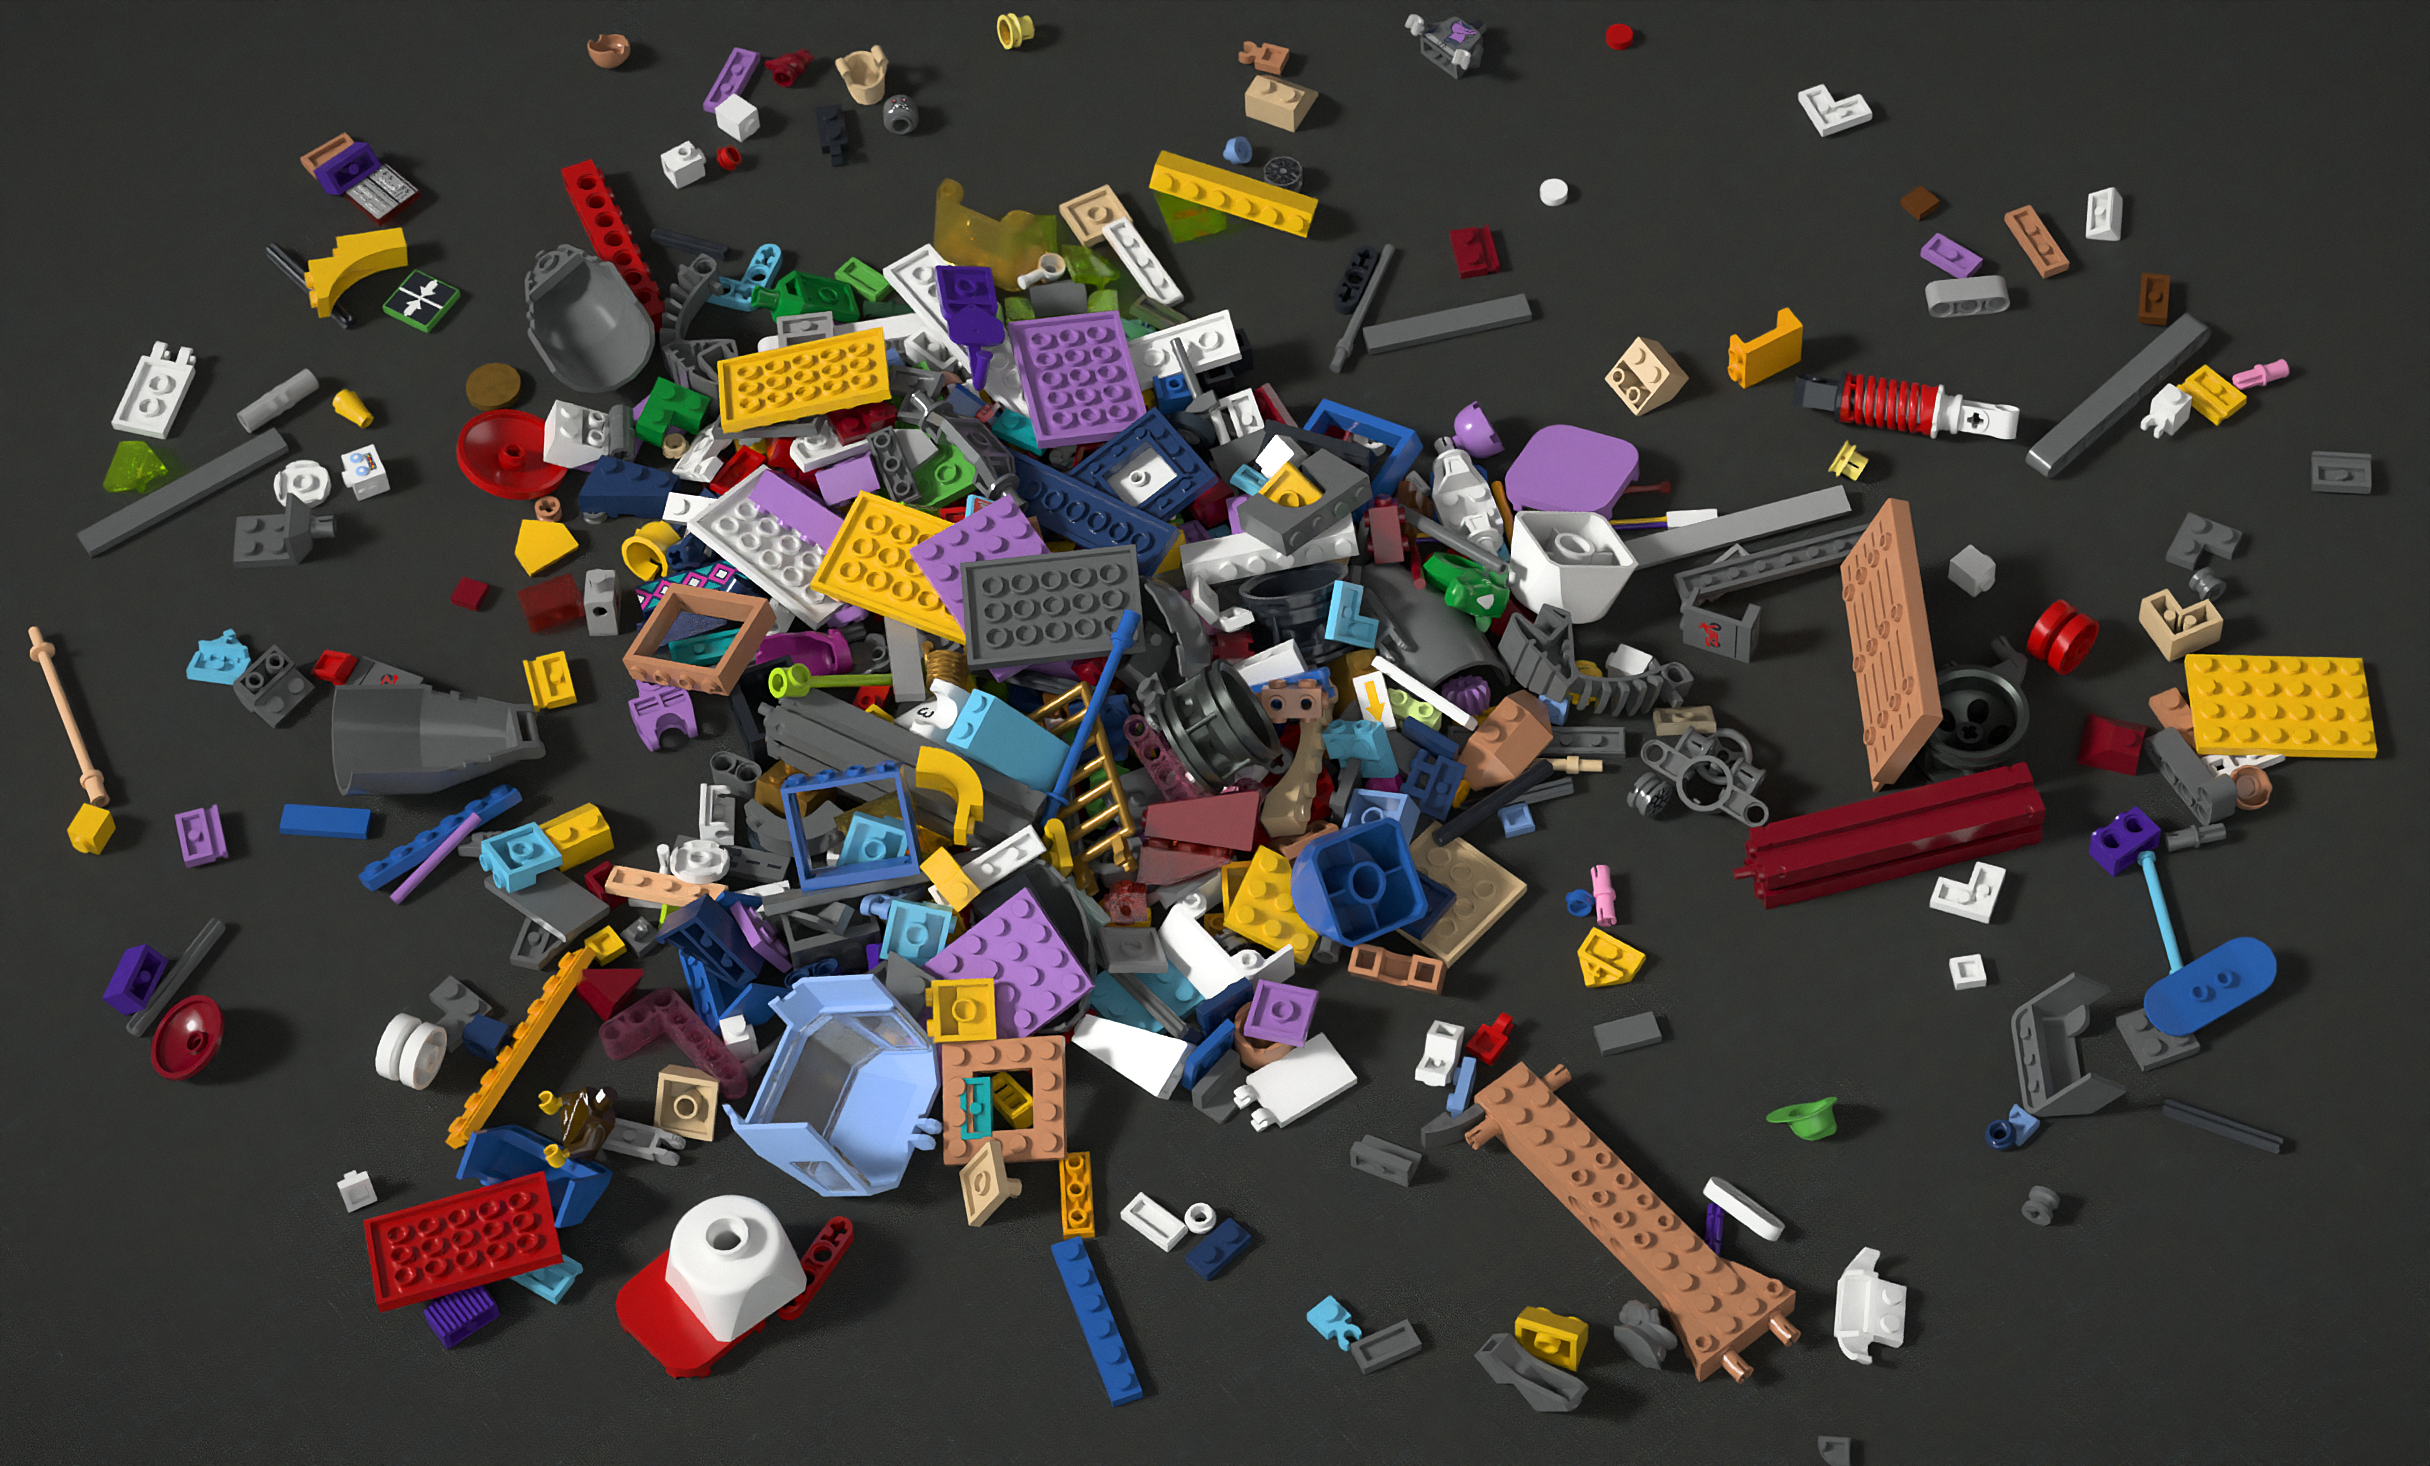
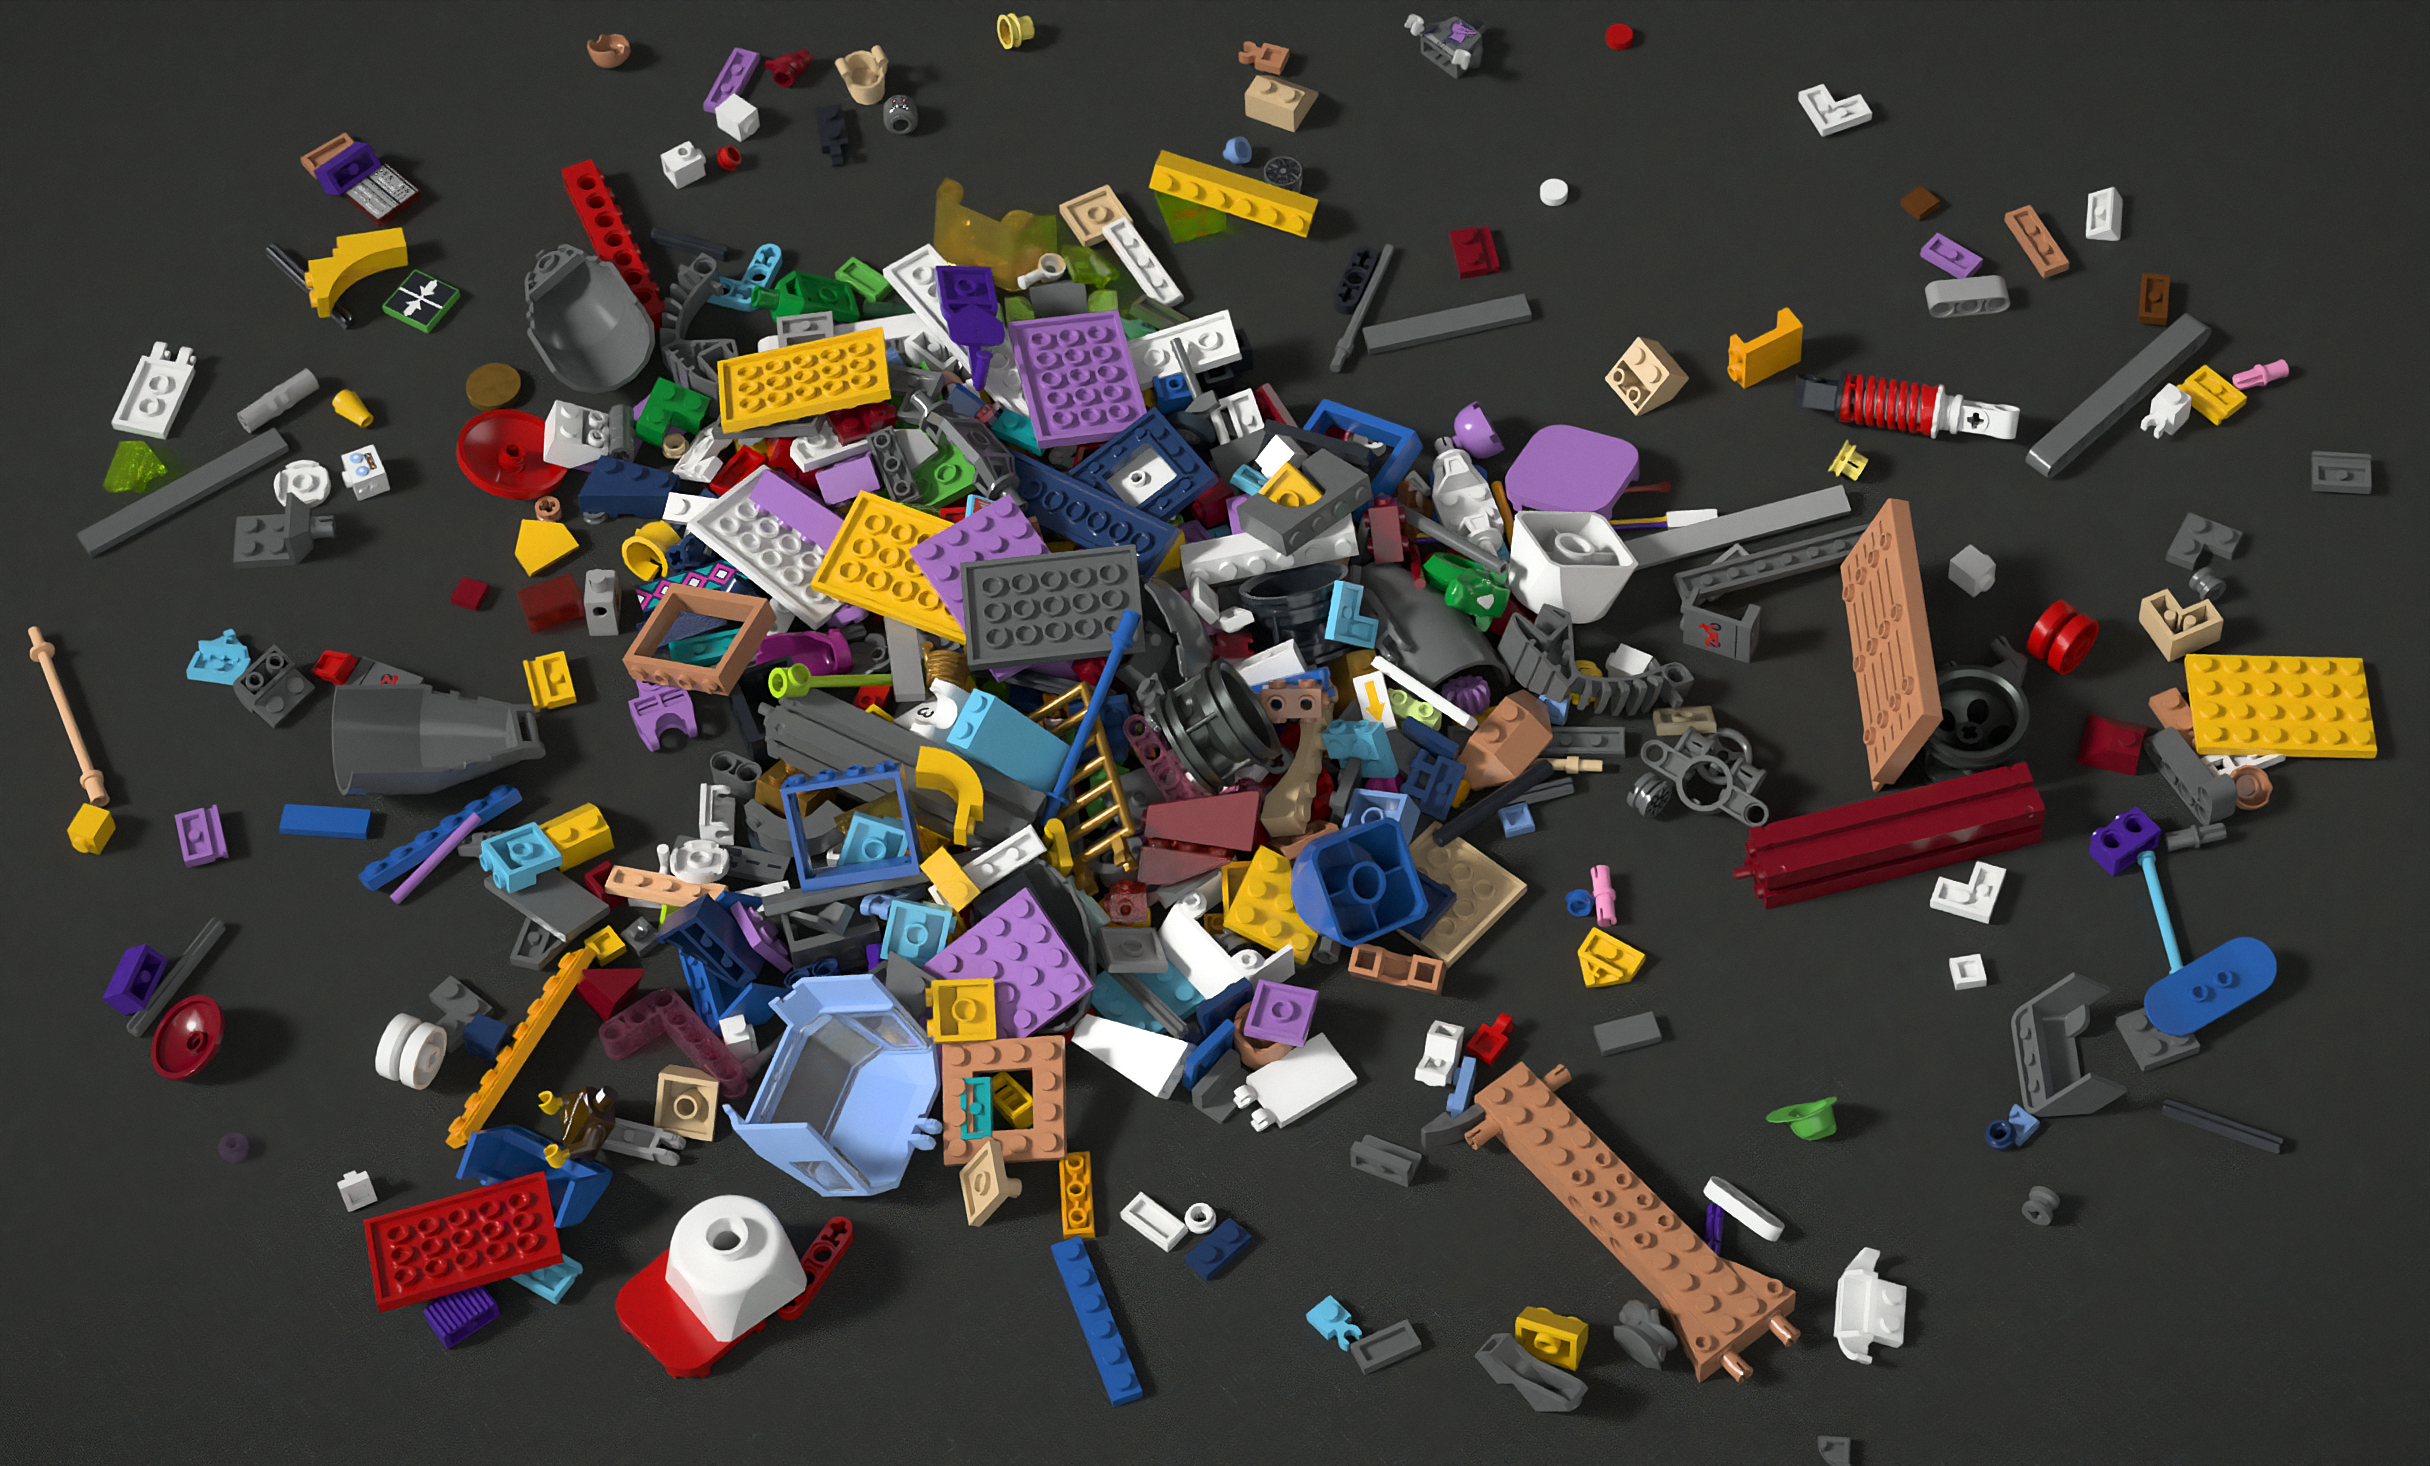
none -> clear purple plate [218,1133,249,1163]

